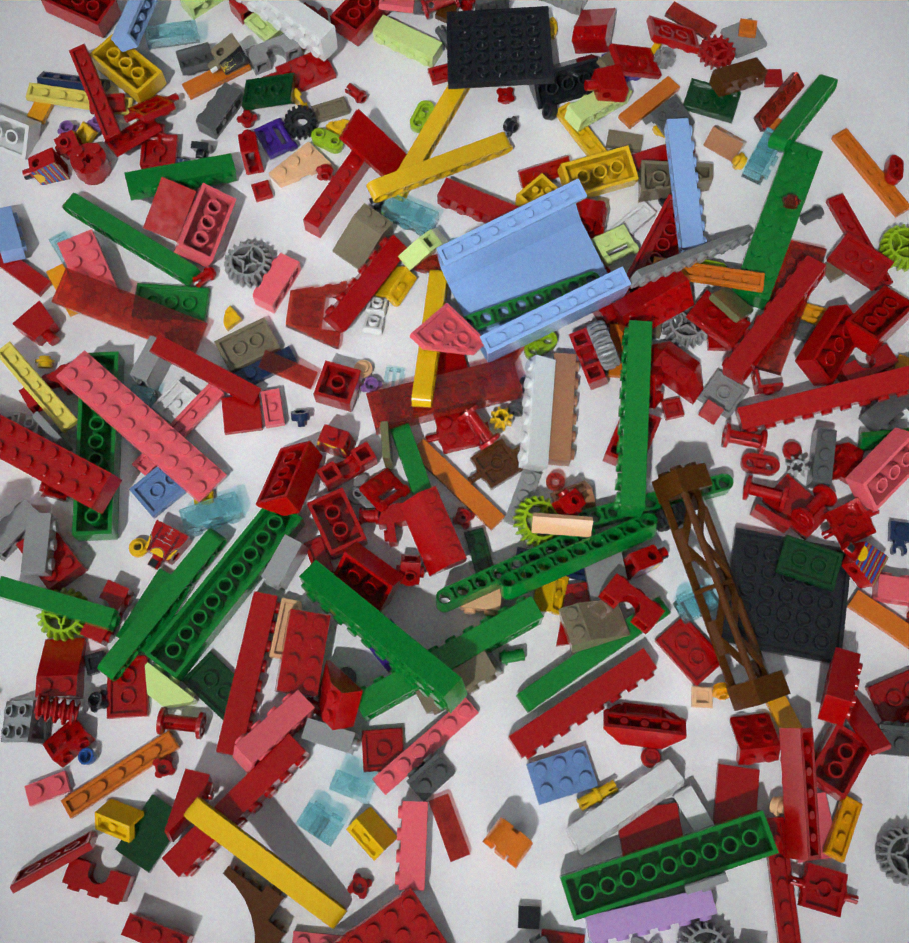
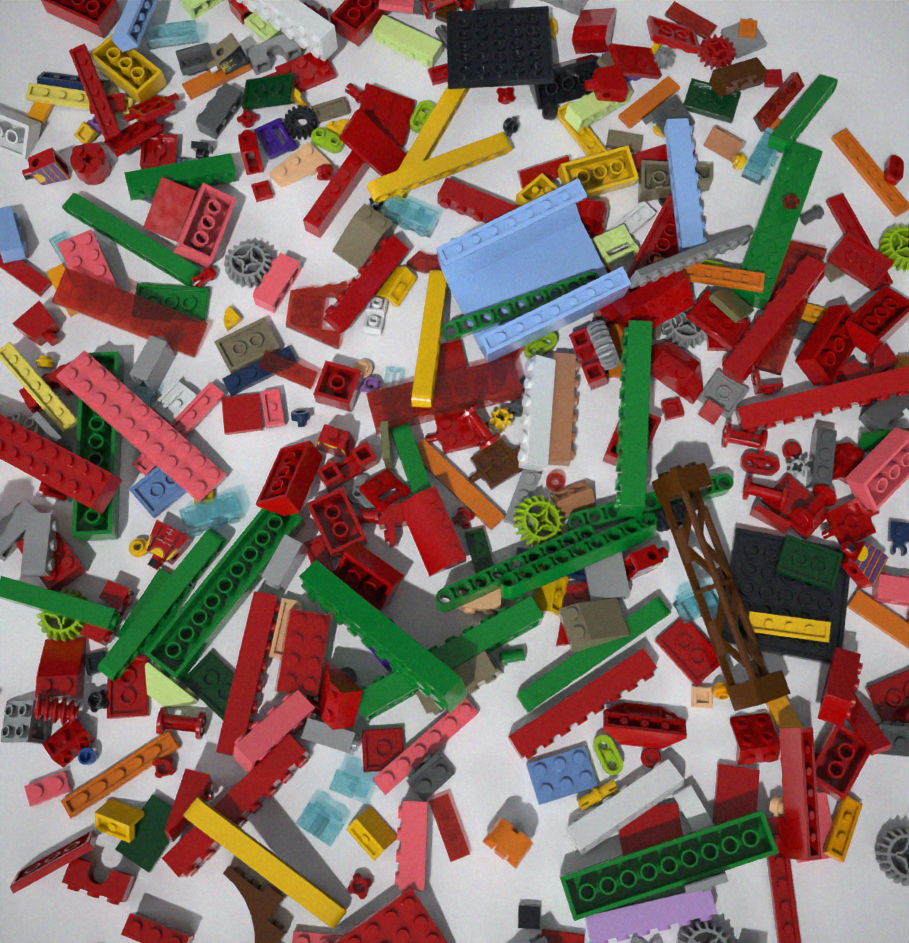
red brick [53,130,83,160] -> none
medium lavender plate [57,120,79,134] -> none
red tile [149,335,262,406] -> none
red brick [396,554,424,586] -> none
yellowish green slope [398,228,448,271] -> none
coral plate [409,303,484,355] -> none
light nougat tile [531,513,593,537] -> none
red brick [551,487,587,516] -> none
red arch [598,573,665,634] -> none
red plate [649,366,664,409] -> none
red plate [788,862,859,918] -> none
none -> red plate [359,83,415,148]
none -> lime plate [593,735,623,776]
none -> yellow plate [748,611,831,642]

